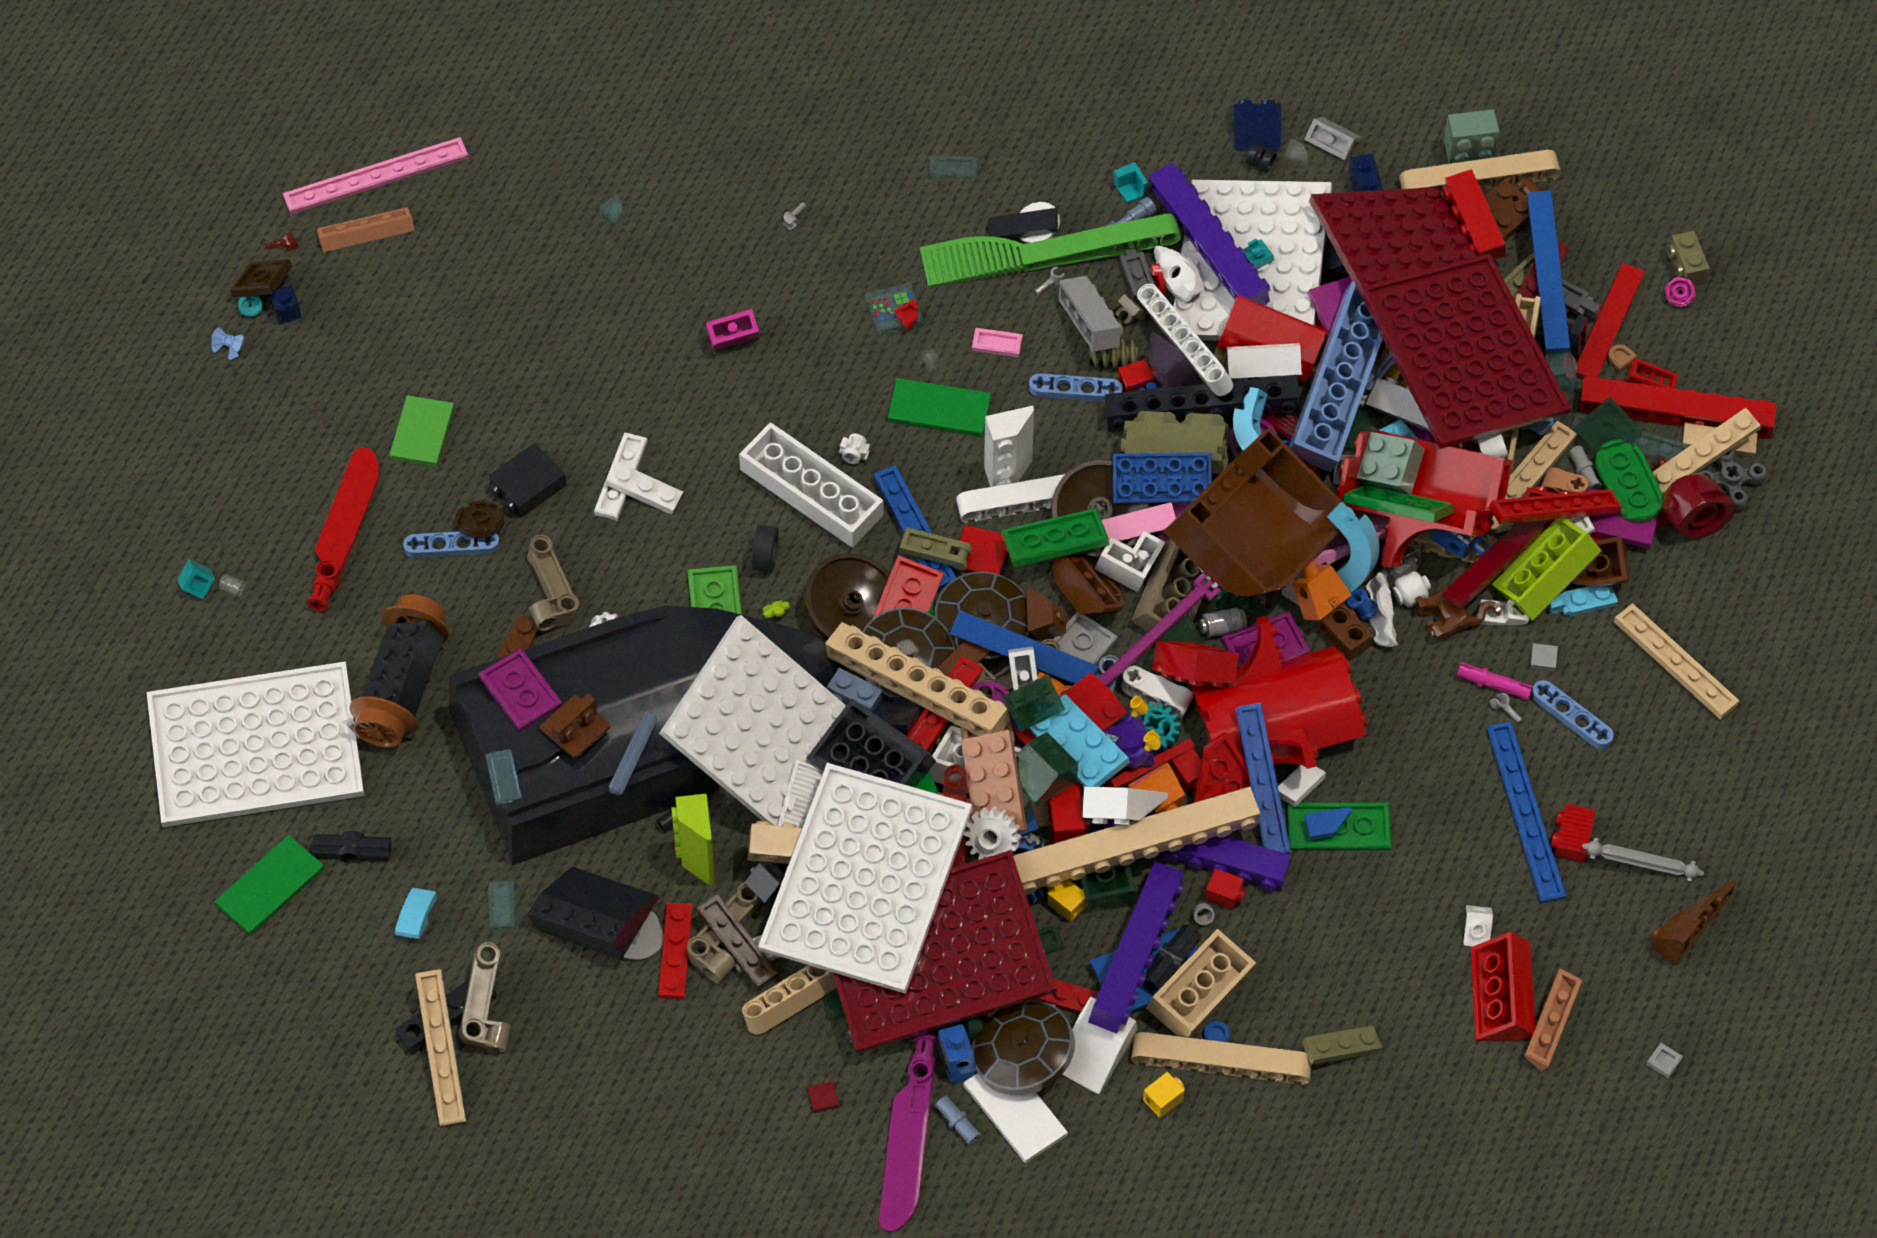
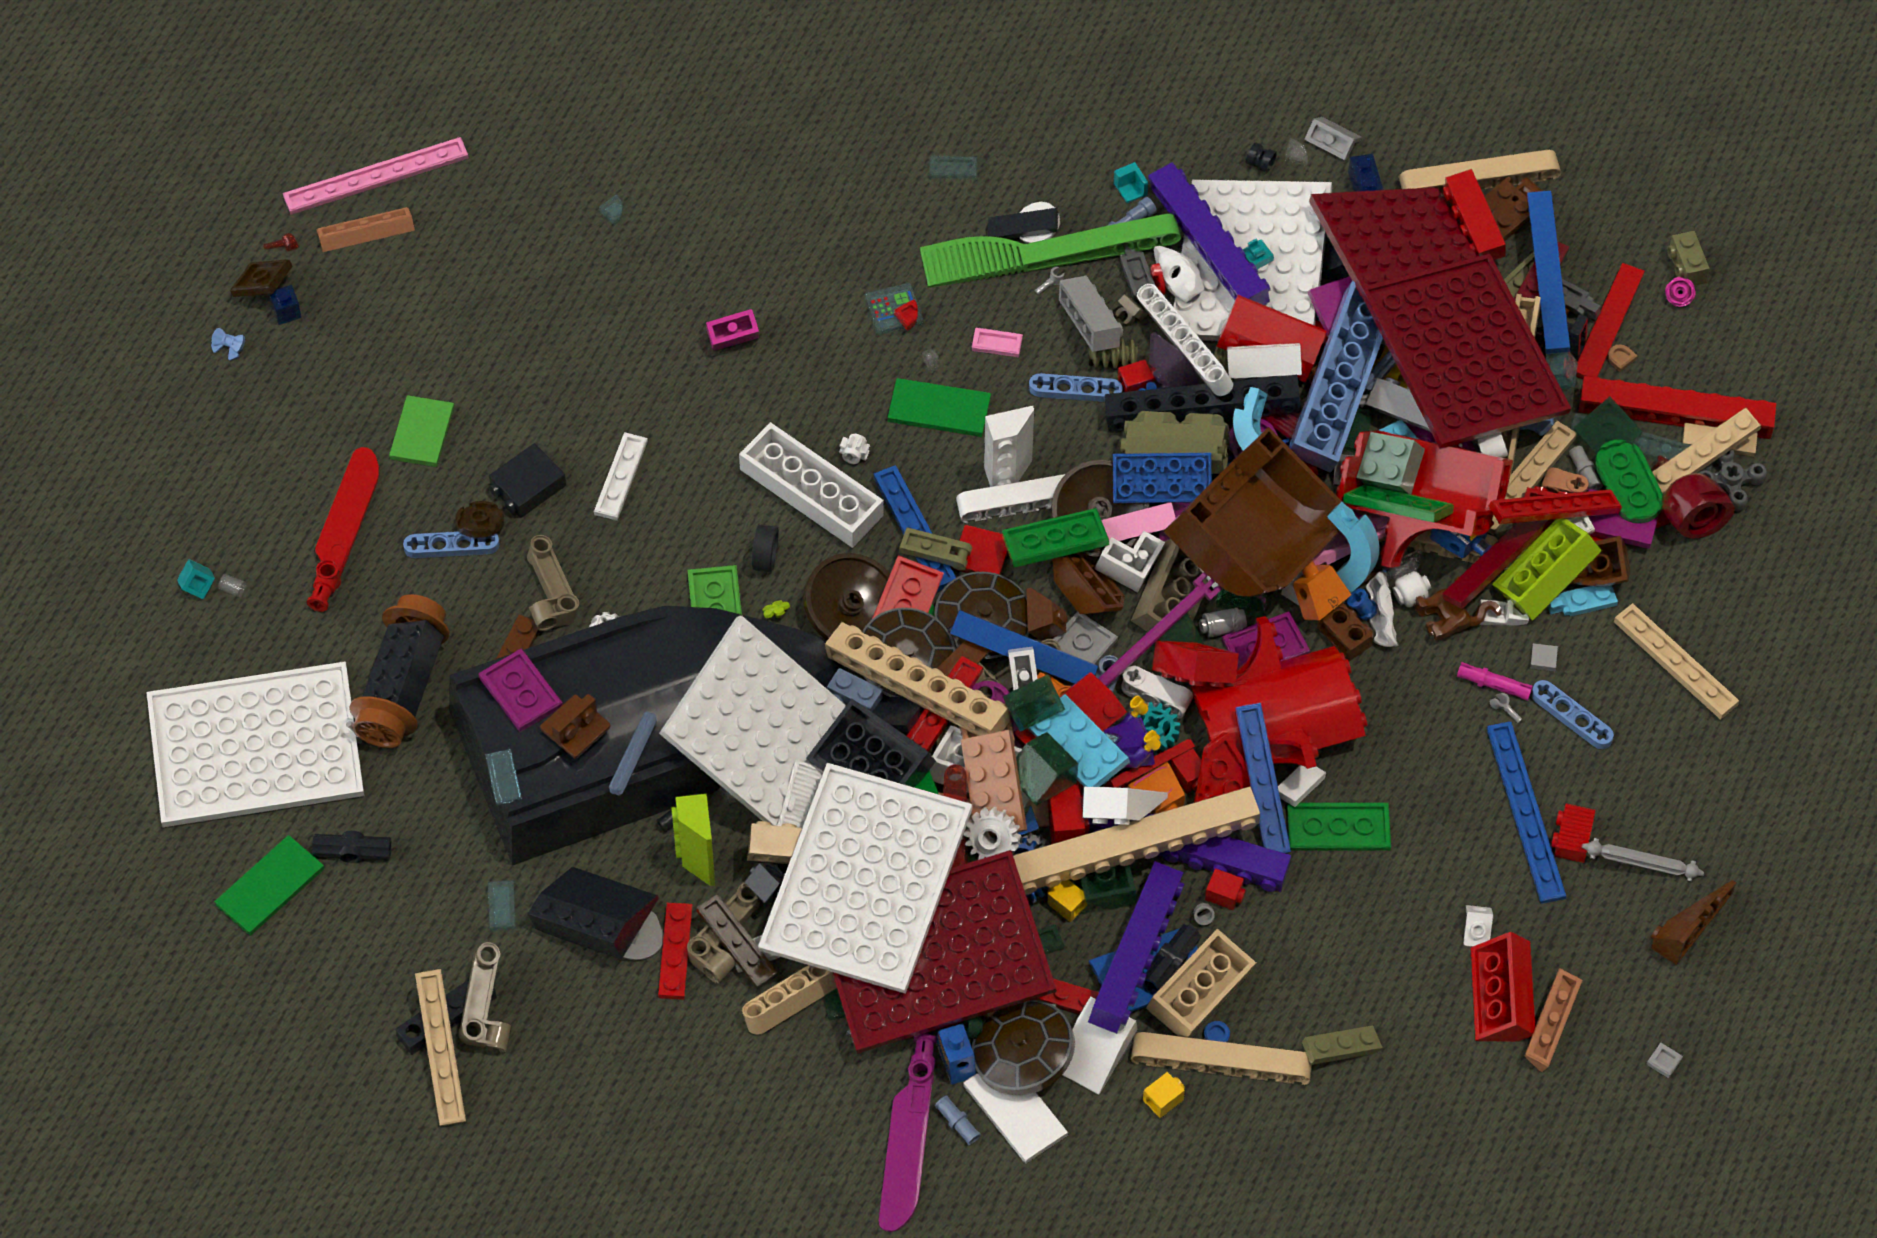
teal tile [238,295,262,318] -> none
medium azure slope [395,888,437,939] -> none
white plate [606,462,683,514] -> none
light grey hand [783,202,806,230] -> none
dark red tile [808,1081,839,1113] -> none
clear blue bracket [1232,100,1281,151] -> none
blue tile [1304,807,1351,840] -> none
sand green brick [1444,109,1499,164] -> none
red slope [1624,357,1678,389] -> none

